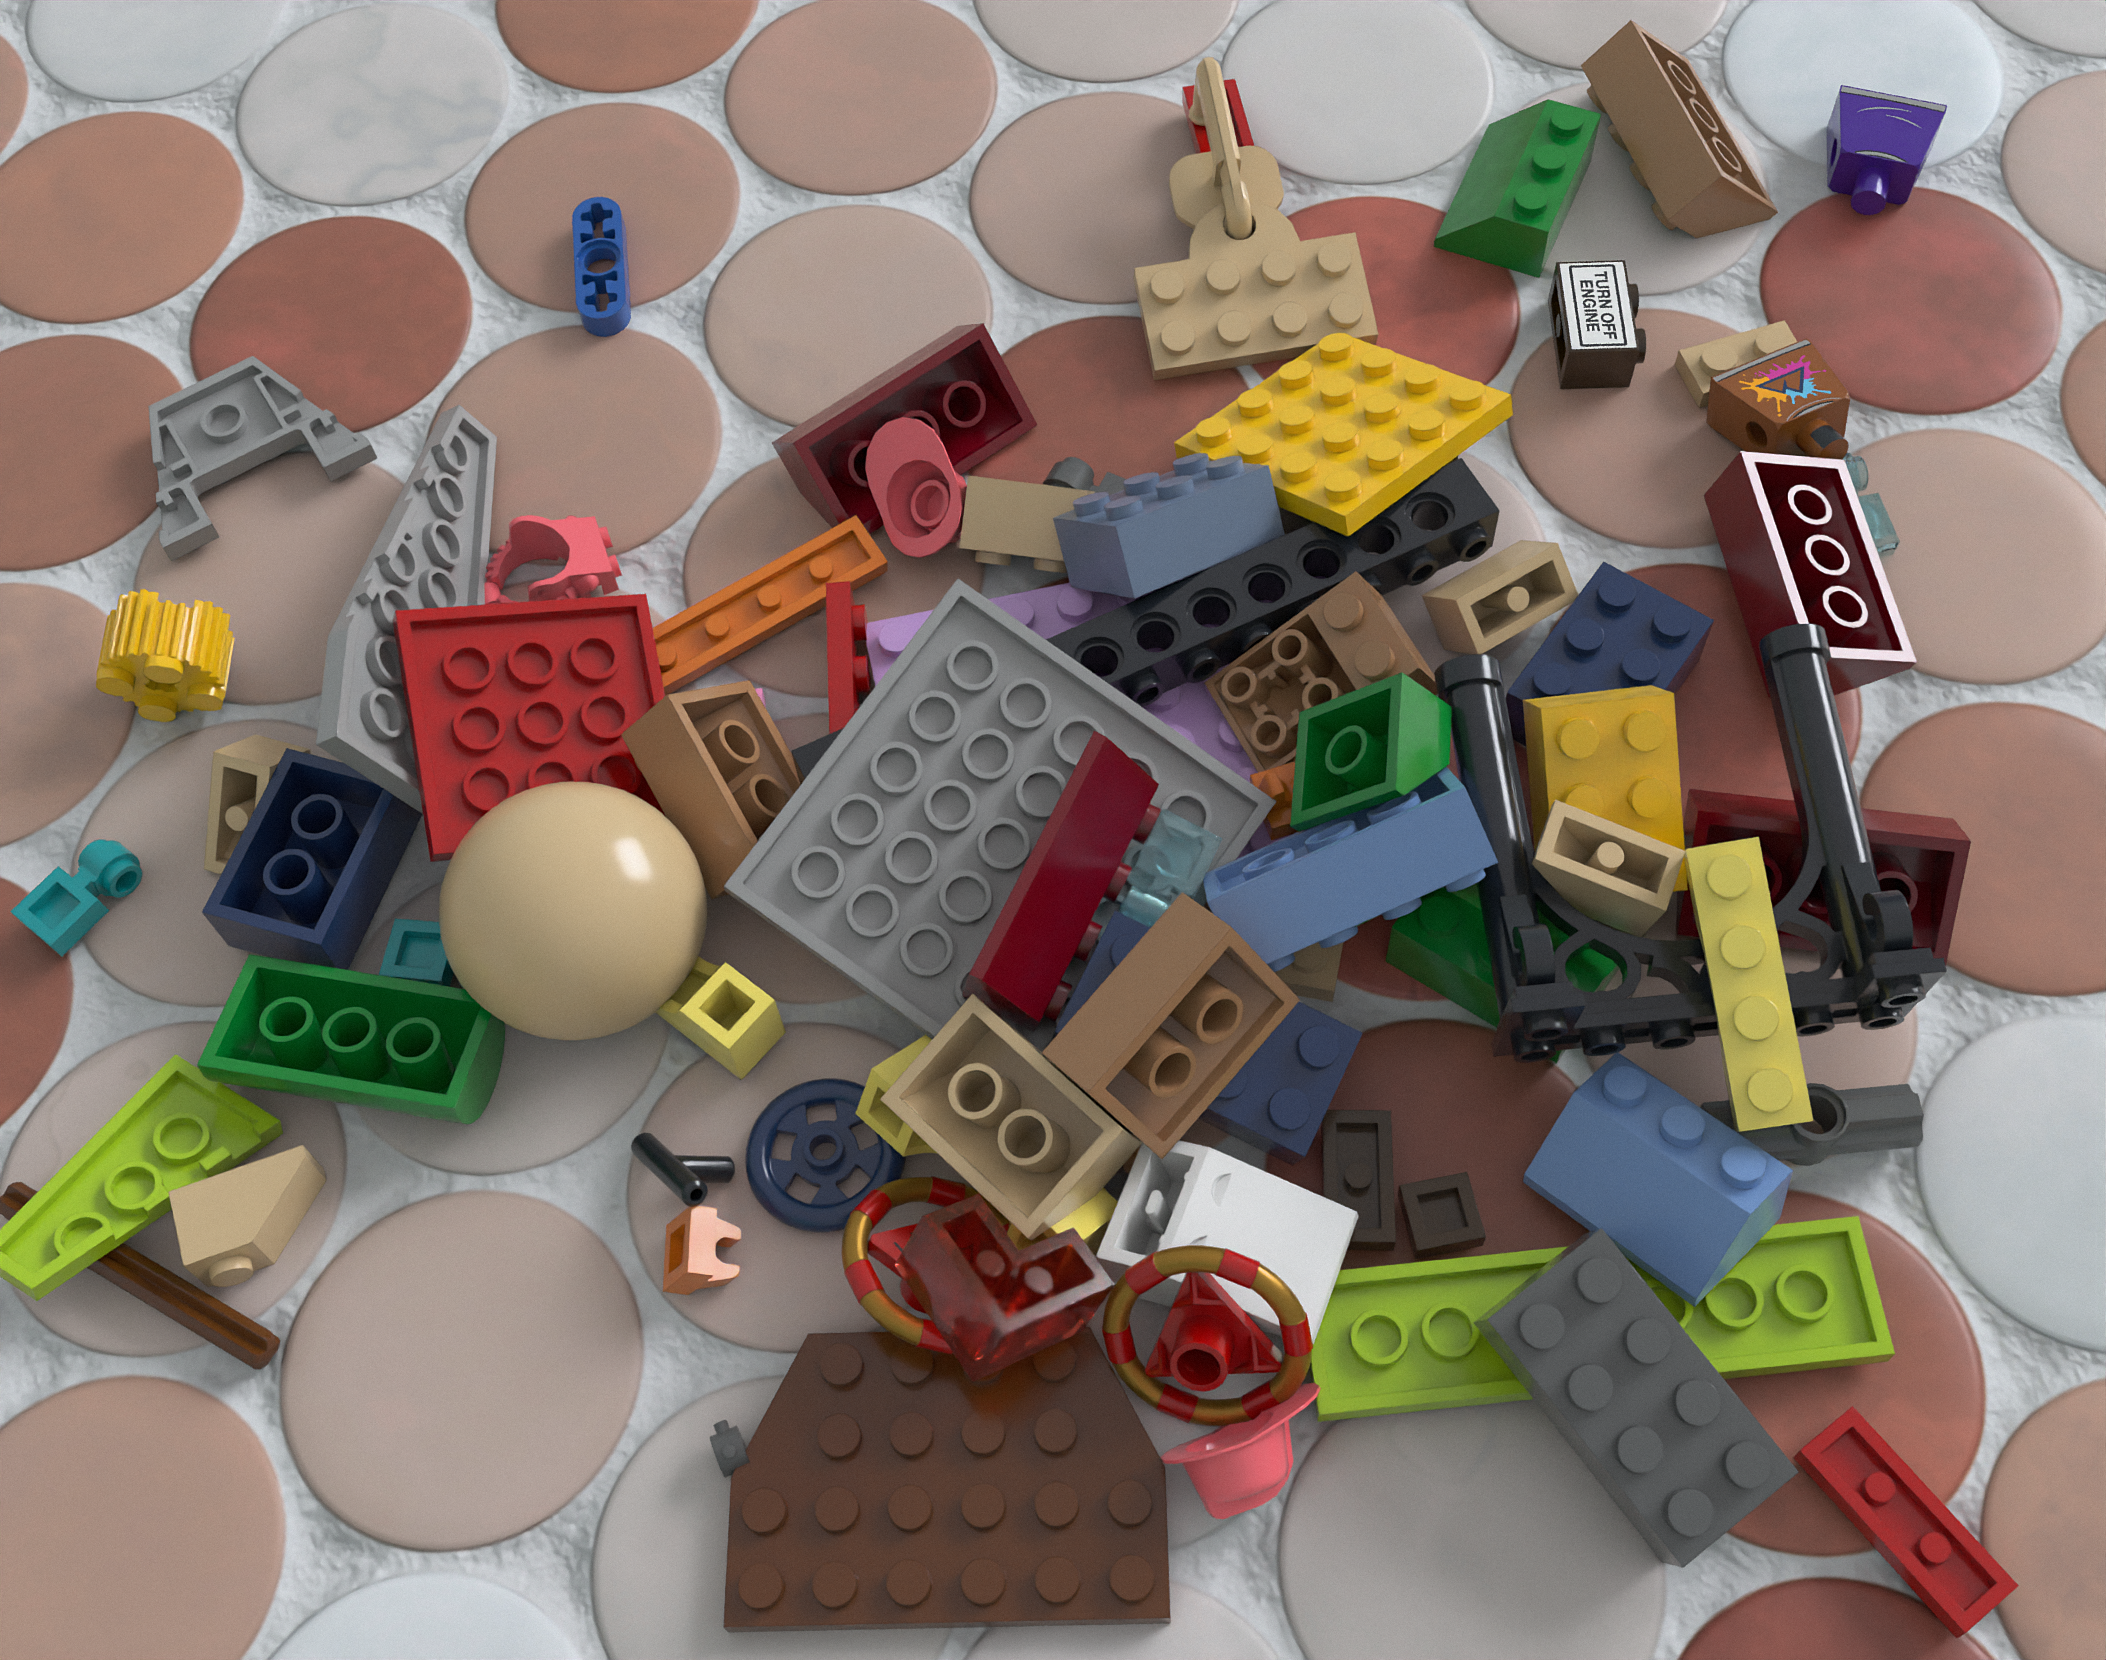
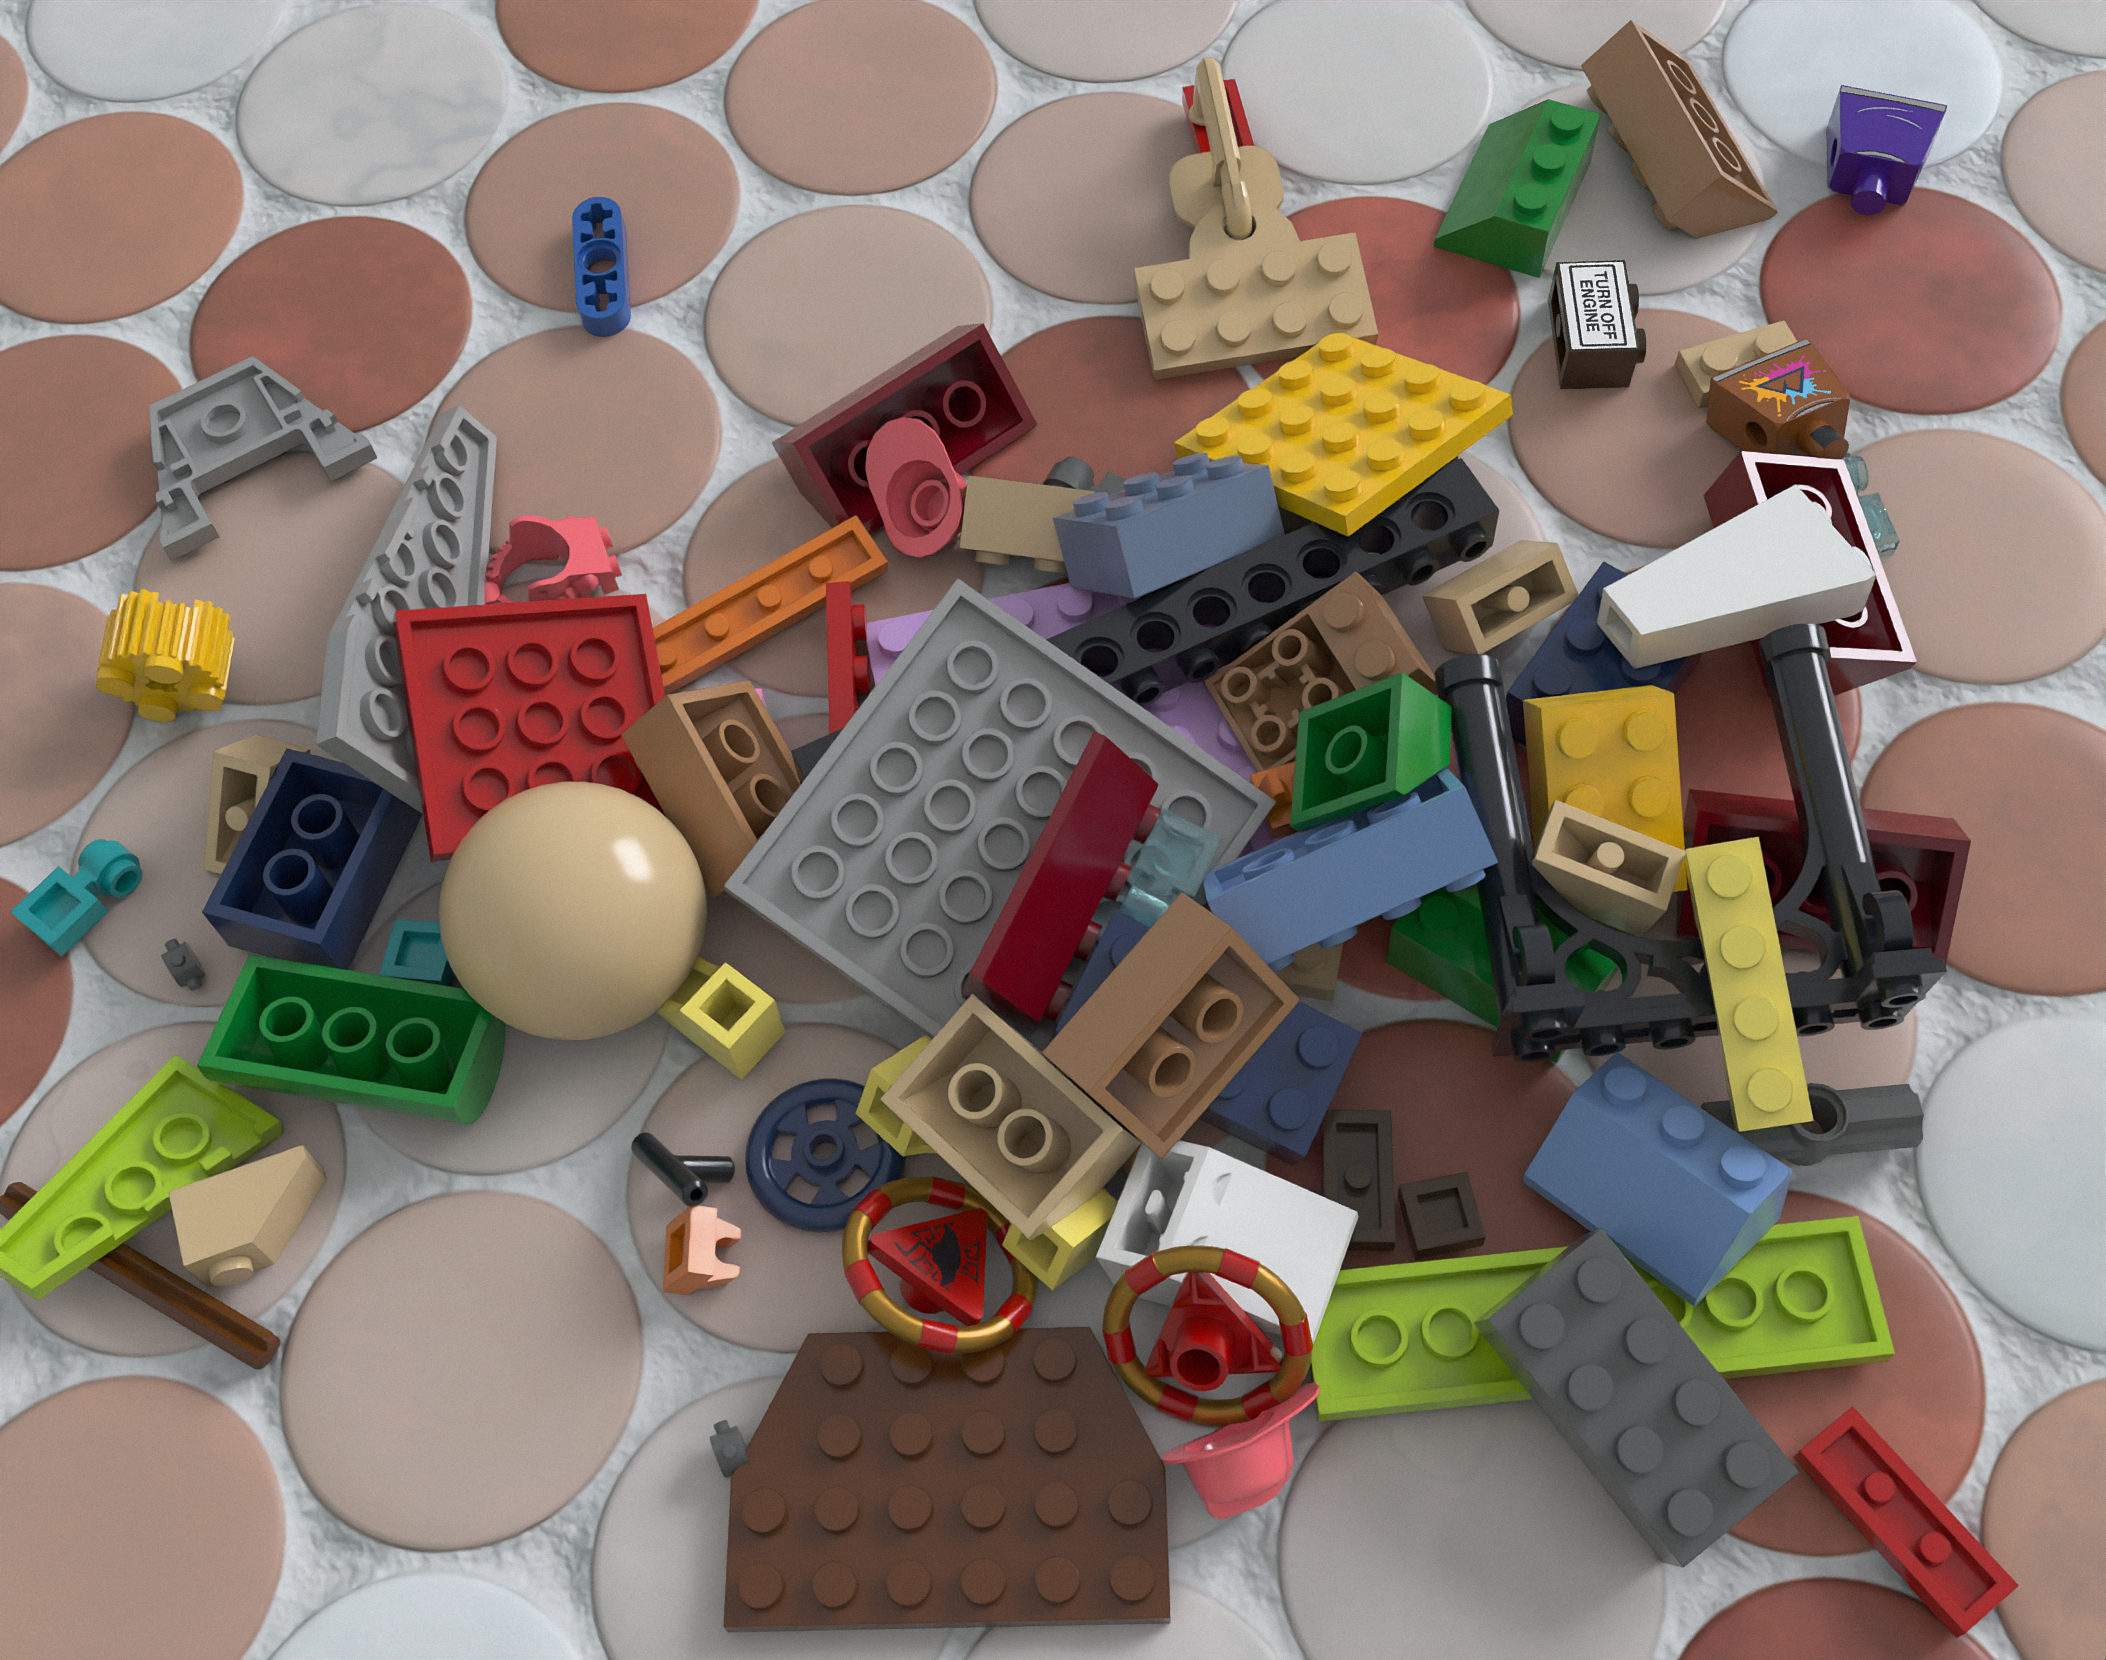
clear red brick [895,1194,1115,1382] -> none
none -> dark grey piece [161,939,205,991]
none -> white slope [1597,484,1877,669]

